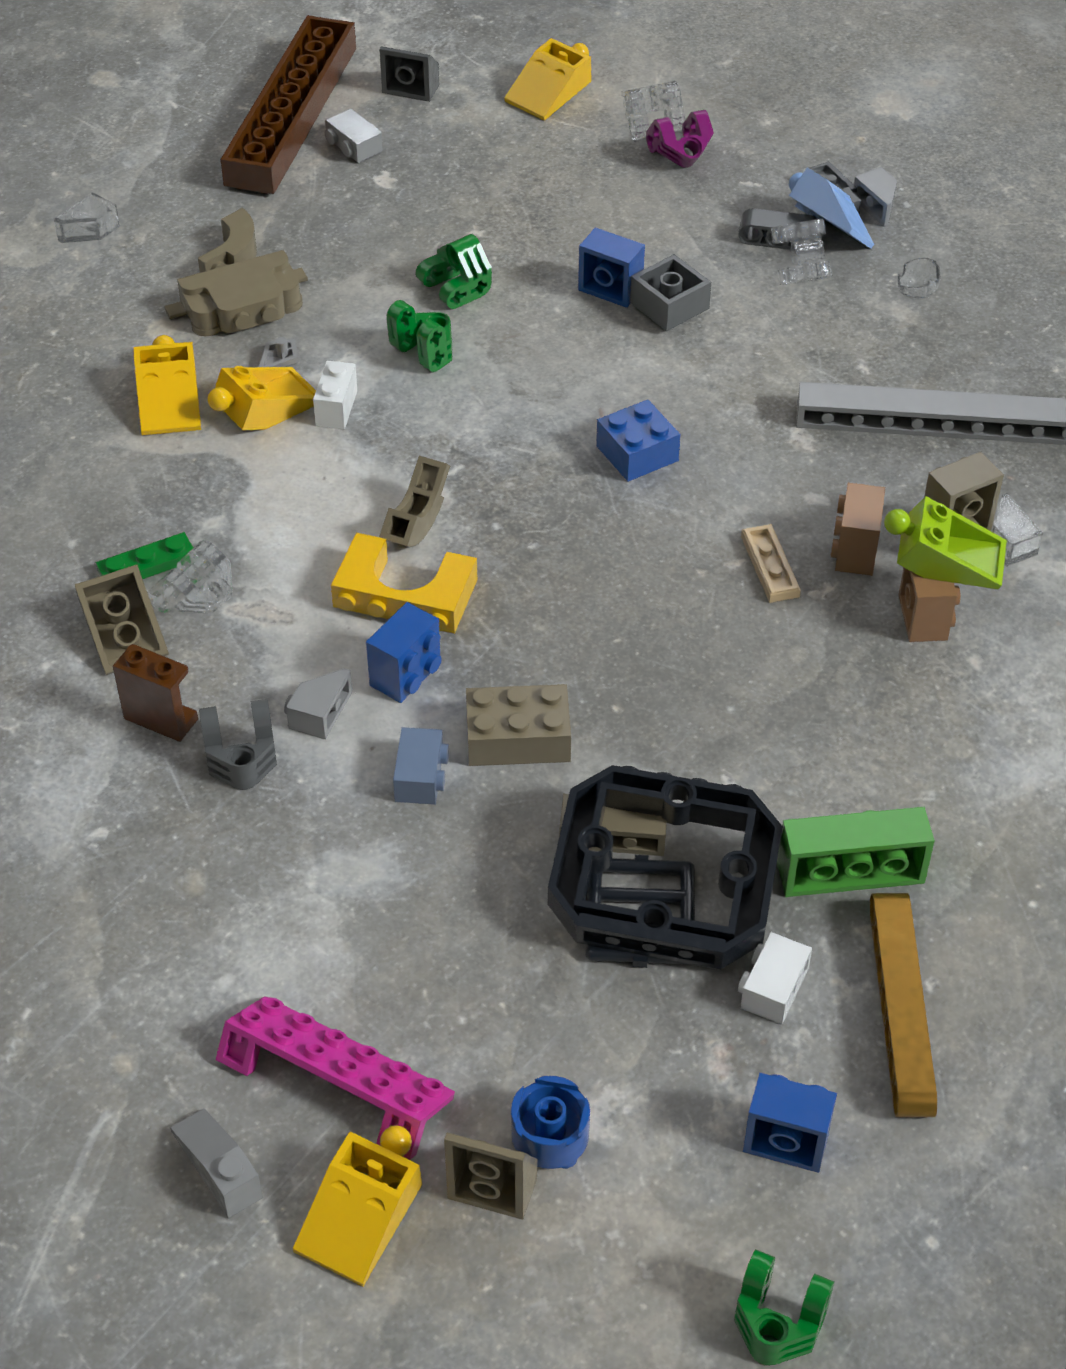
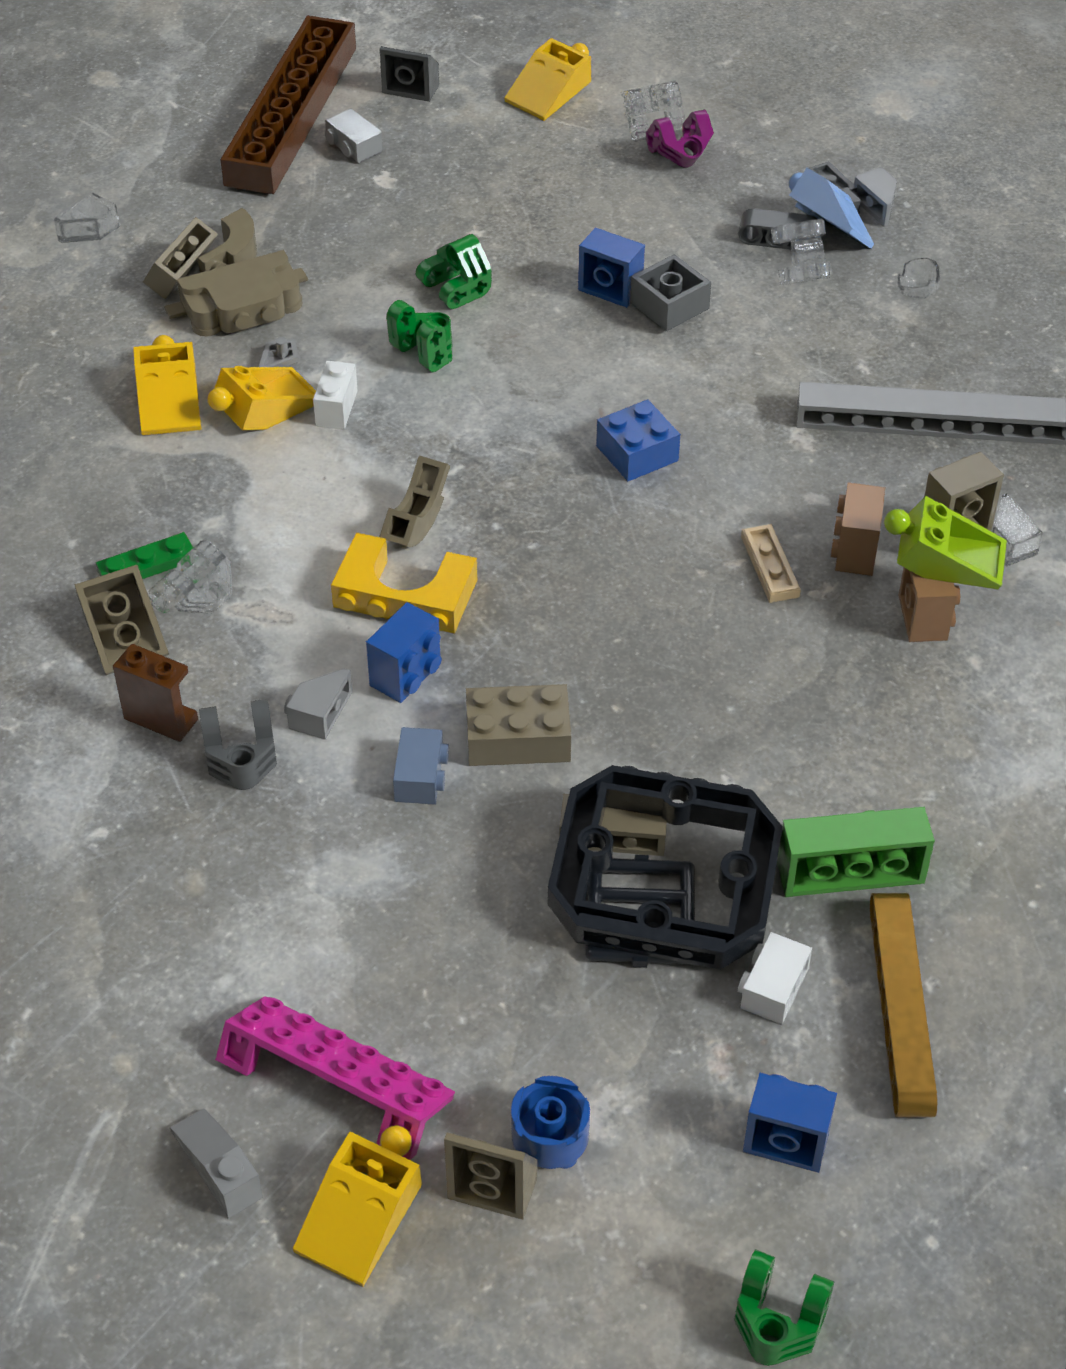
none -> dark tan brick [143,217,218,299]

